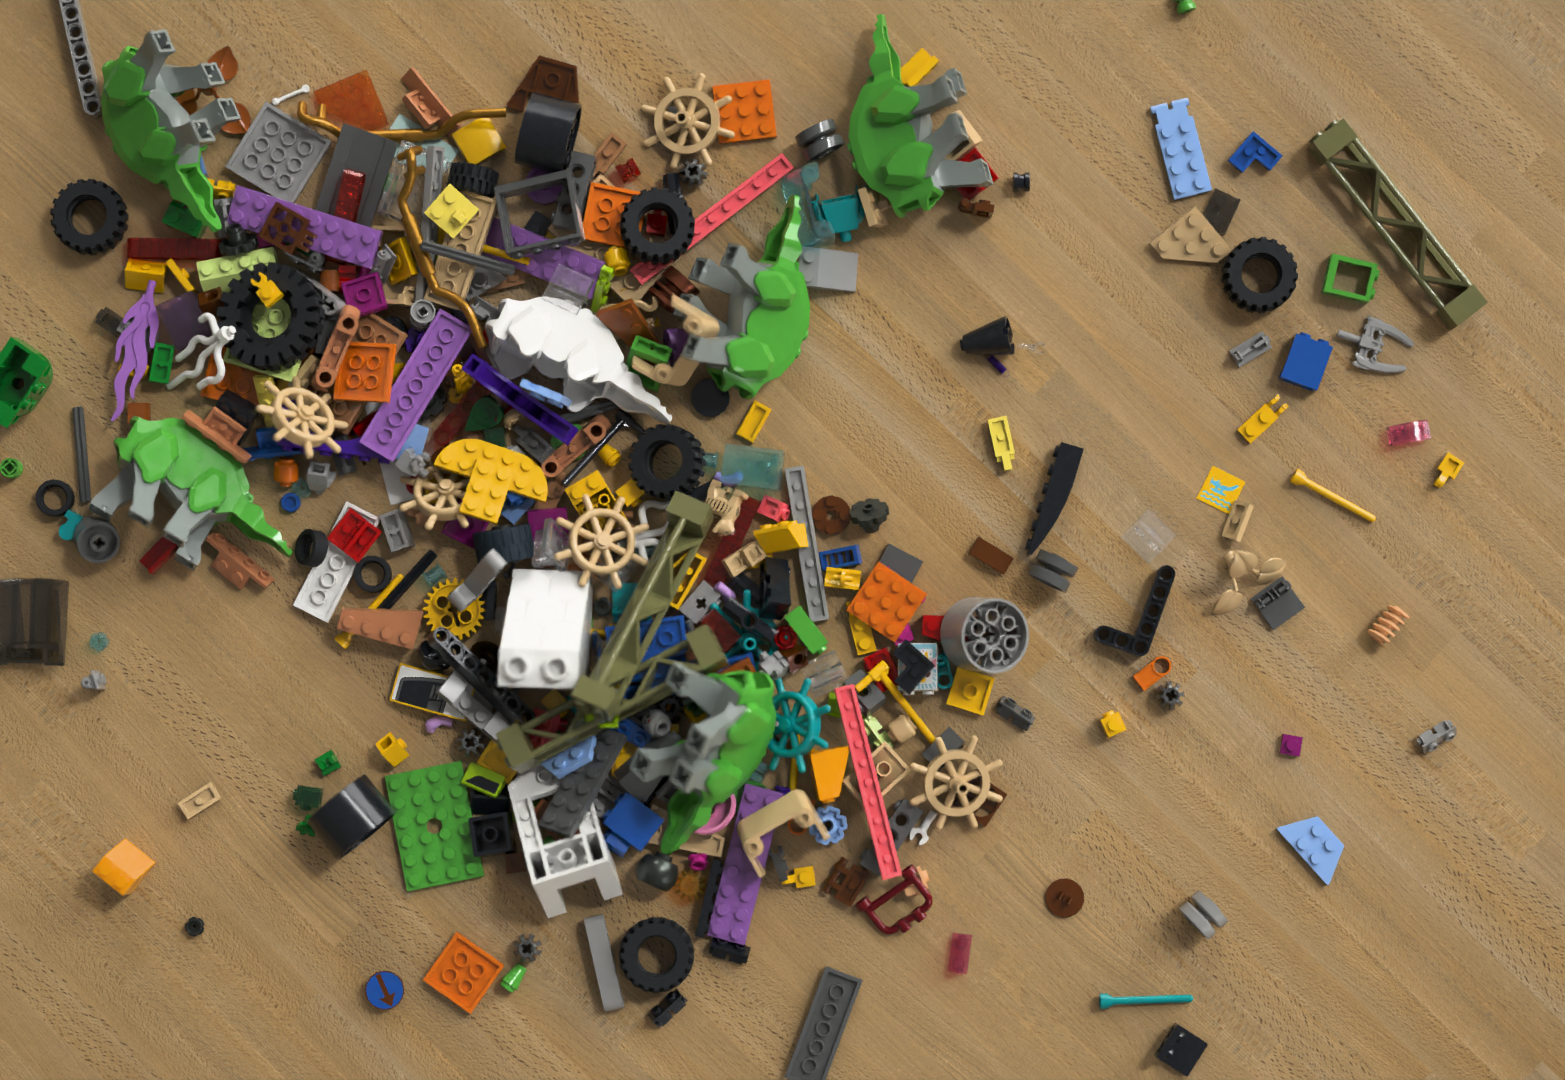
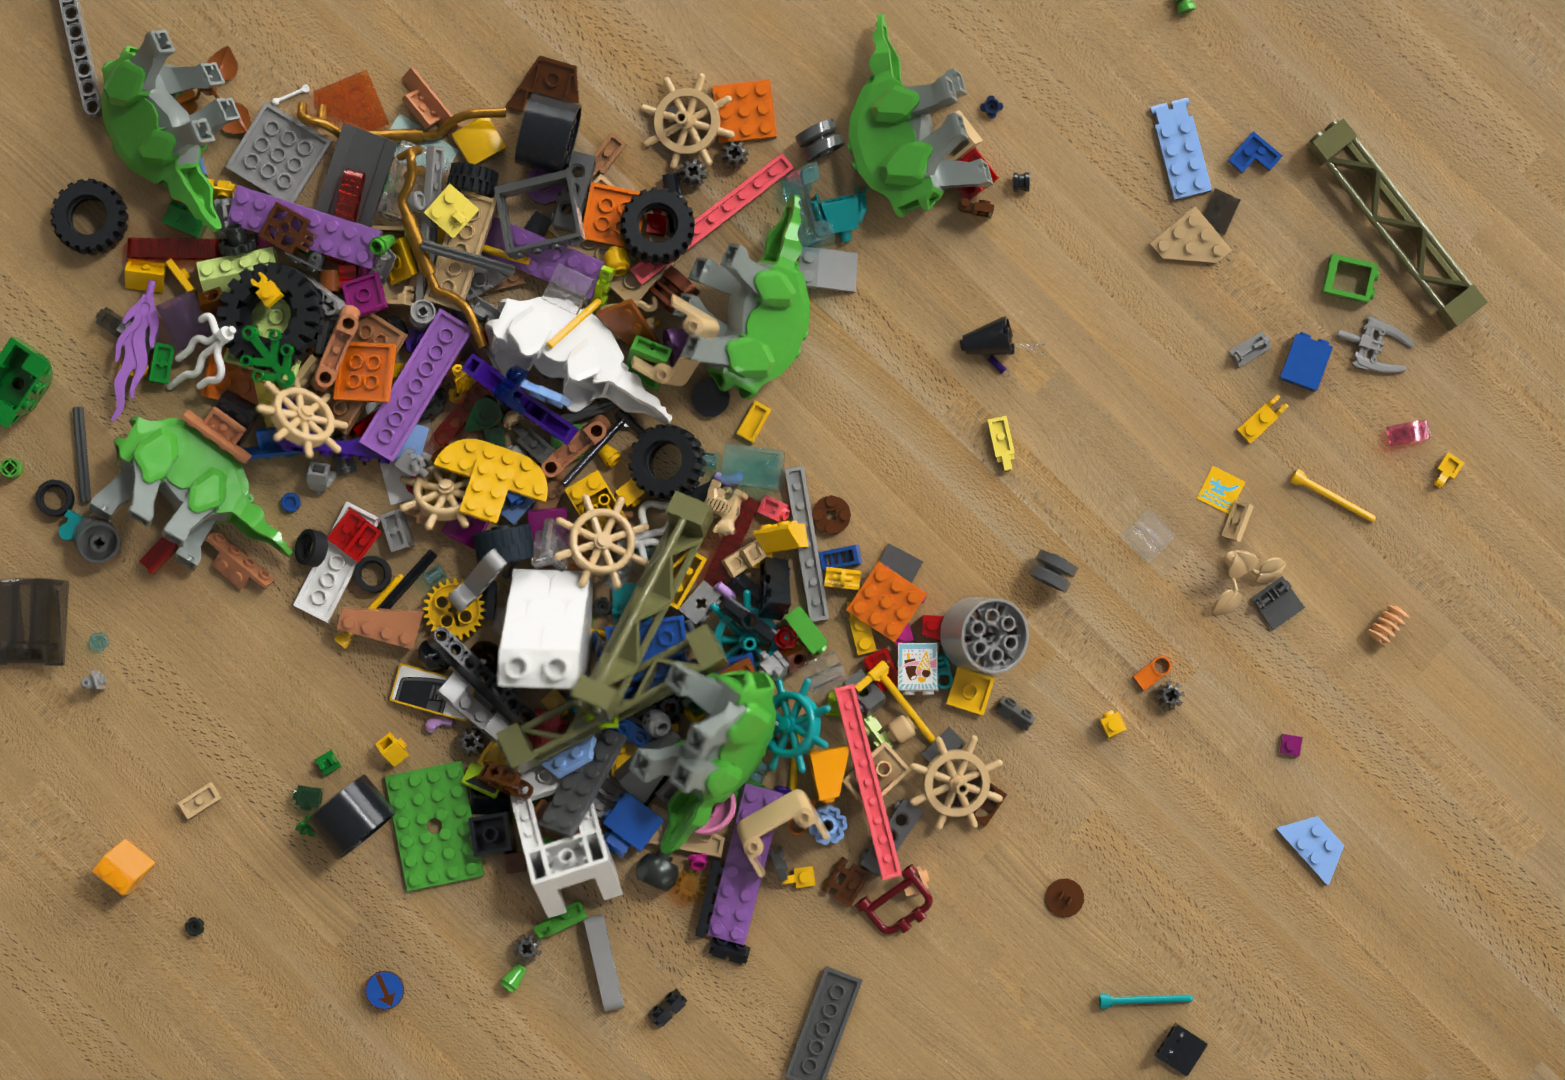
dark orange piece [127,403,151,424] -> none
orange head [273,457,299,487] -> none
clear light blue plate [292,479,311,498] -> none
orange plate [423,931,505,1014] -> none
clear red wheel [615,158,641,184] -> none
black tyre [619,917,694,993] -> none
clear red wing [700,608,741,652] -> none
pearl dark grey plant [849,498,889,533] -> none
tan hinge [858,187,892,228] -> none
black plate [893,639,935,695] -> none
yellow panel [901,48,939,87] -> none
white bar [910,810,937,845] -> none
clear pink hinge [948,932,972,974] -> none
reddish brown slope [968,537,1014,575] -> none
black slope [1025,442,1084,556] -> none
black beam [1093,565,1175,656] -> none
light grey wheel [1179,890,1228,940] -> none
black tyre [1221,237,1298,313] -> none
light grey hinge [1416,720,1457,754] -> none
none -> green plant [240,325,295,388]
none -> bright green cone [369,234,395,255]
none -> light grey tile [408,191,426,211]
none -> reddish brown piece [475,761,534,800]
none -> clear blue bracket [493,365,529,415]
none -> bright green hinge [533,900,588,939]
none -> yellow bar [546,298,602,349]
none -> dark grey piece [720,140,749,169]
none -> dark blue plate [980,95,1003,119]

